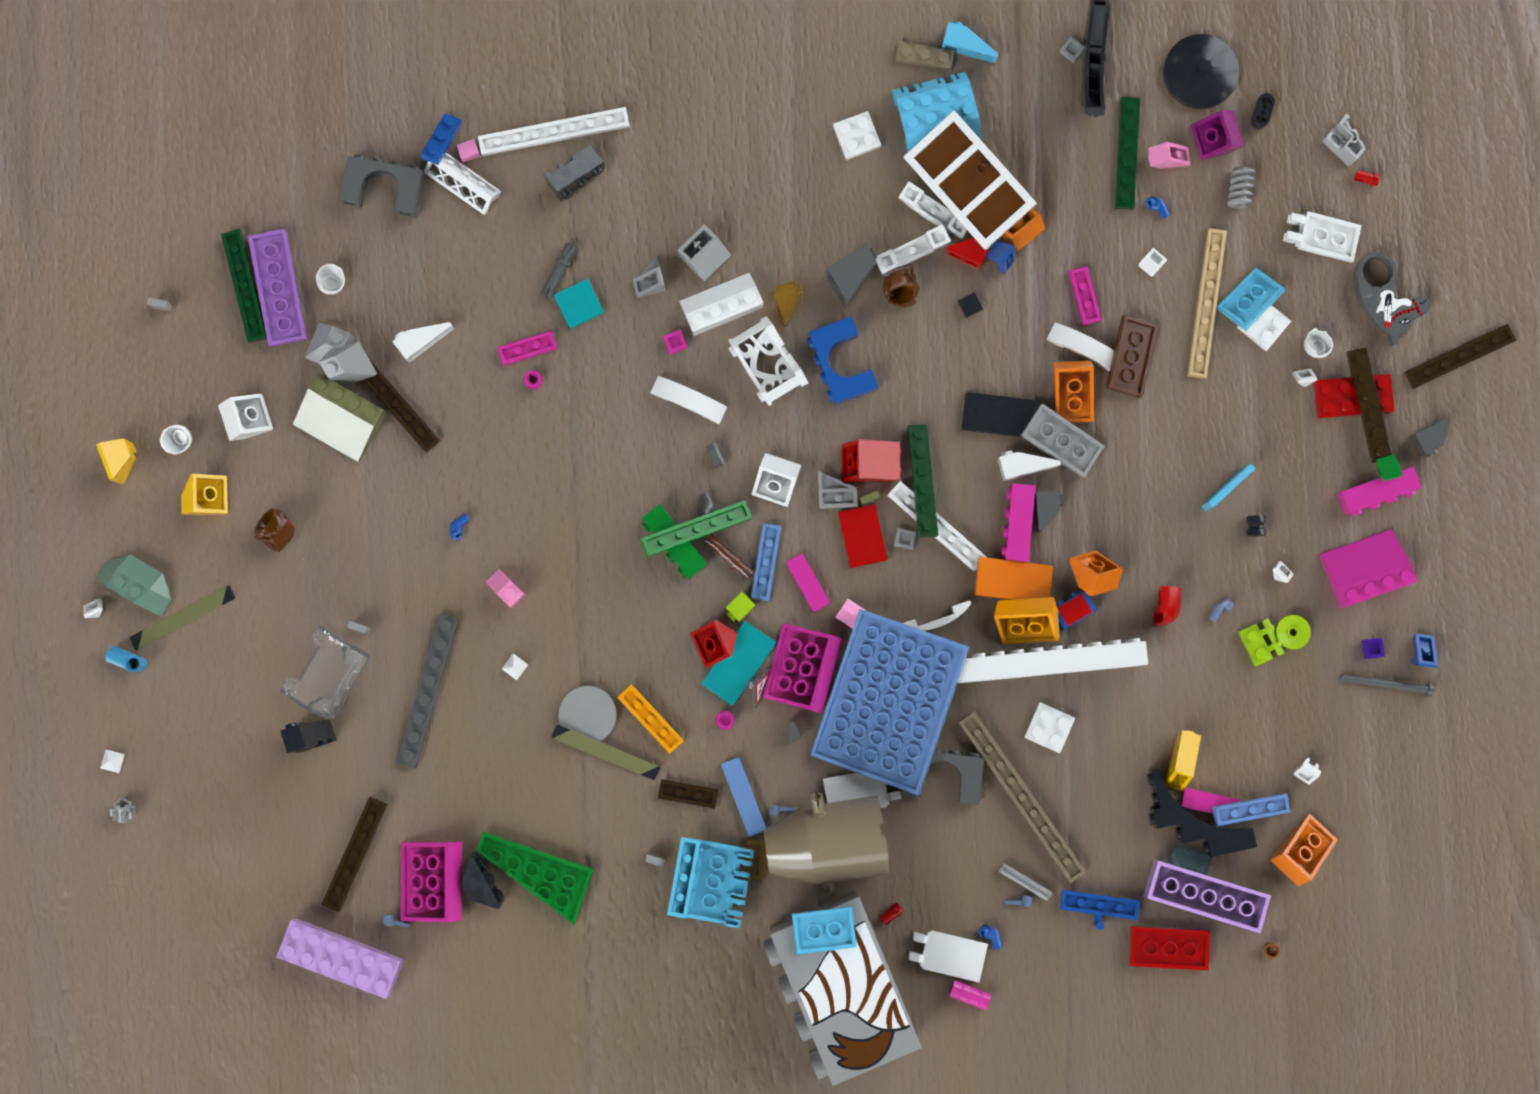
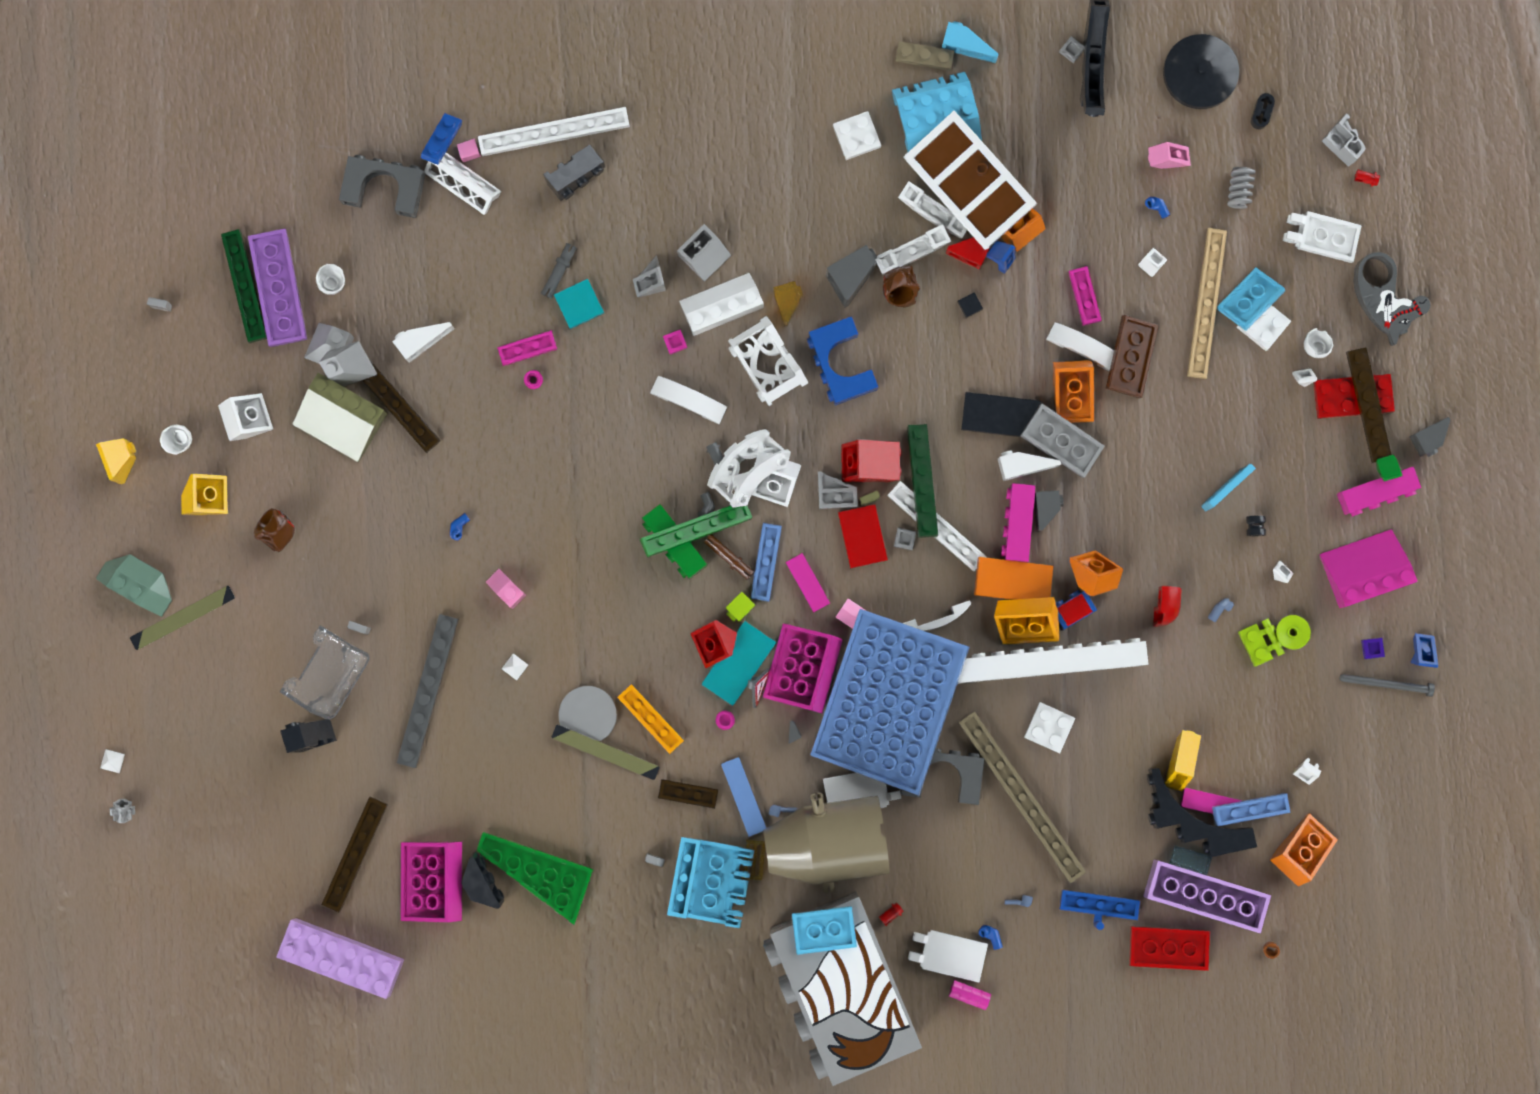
white slope [83,598,102,618] -> none
dark azure piece [106,646,148,673] -> none
sand blue hand [383,914,410,928] -> none
light grey axle [999,863,1052,901] -> none
dark green plate [1114,97,1140,210] -> none
magenta slope [1191,110,1244,160] -> none
dark brown tile [1404,324,1517,389] -> none
none -> white fence [707,429,791,507]

